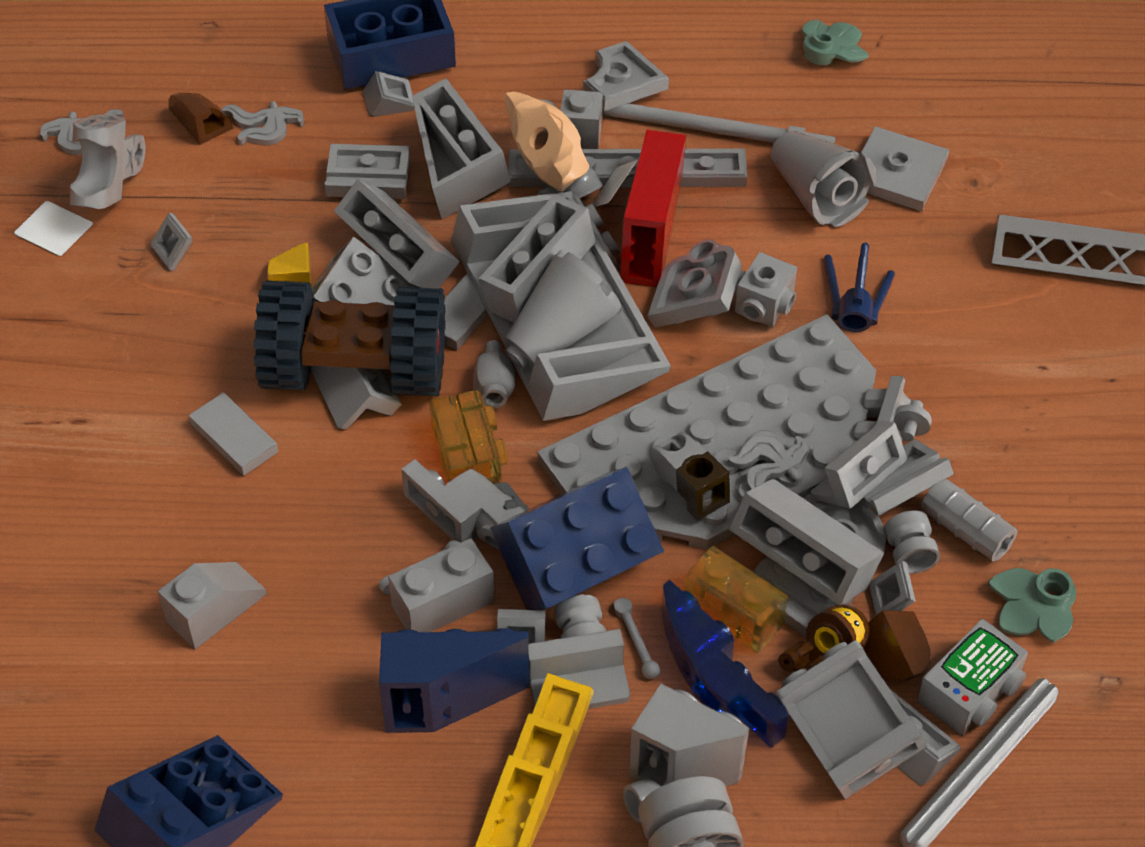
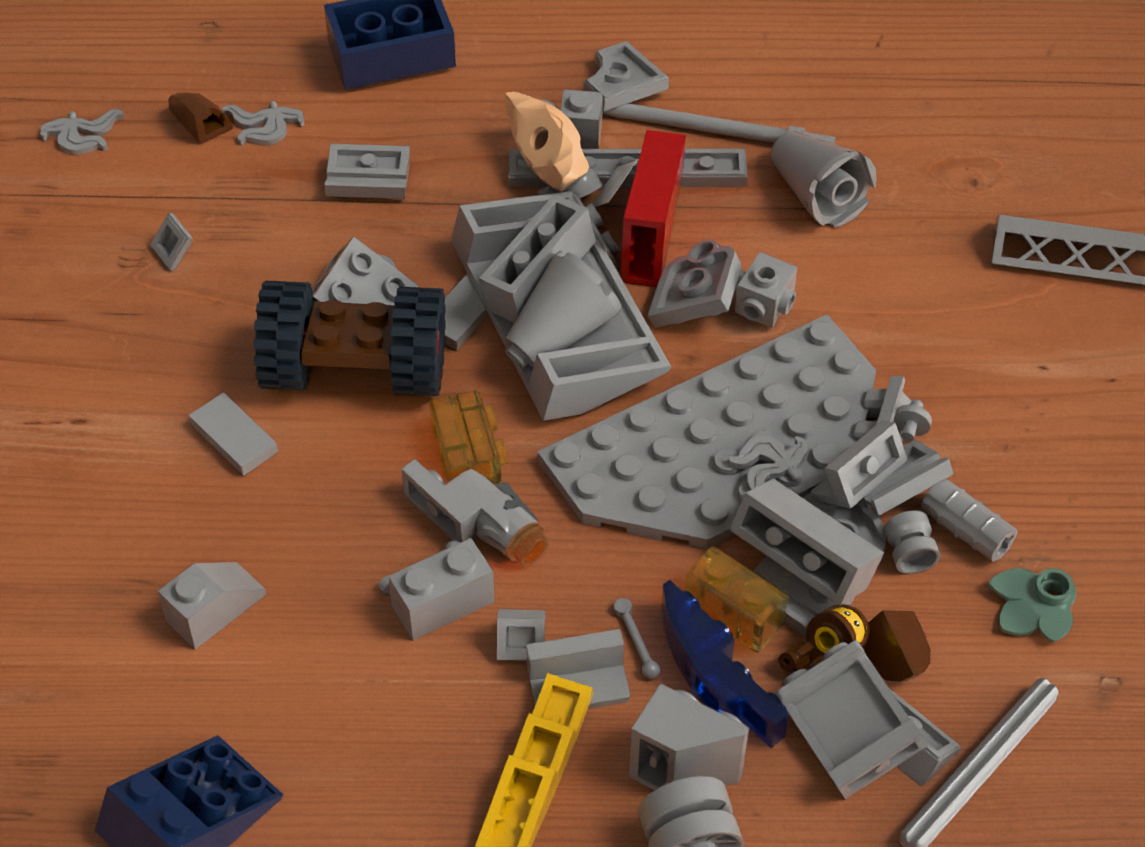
white sticker [14,201,93,256] -> none
light grey piece [69,115,145,209] -> none
yellow slope [267,243,312,288] -> none
light grey panel [311,366,402,430] -> none
light grey brick [334,179,460,288] -> none
light grey slope [363,71,414,116] -> none
dark blue slope [379,628,529,733] -> none
light grey wedge [412,78,511,220] -> none
light grey plant [472,340,515,408] -> none
dark blue brick [490,467,664,610] -> none
light grey wheel [554,595,607,639] -> none
light grey hinge [623,779,661,823] -> none
dark brown leg [650,432,730,521] -> none
sand green plate [801,20,869,65] -> none
dark blue plant [824,242,895,332] -> none
light grey plate [861,126,949,211] -> none
light grey slope [869,561,916,615] -> none
brick [917,618,1028,737] -> none

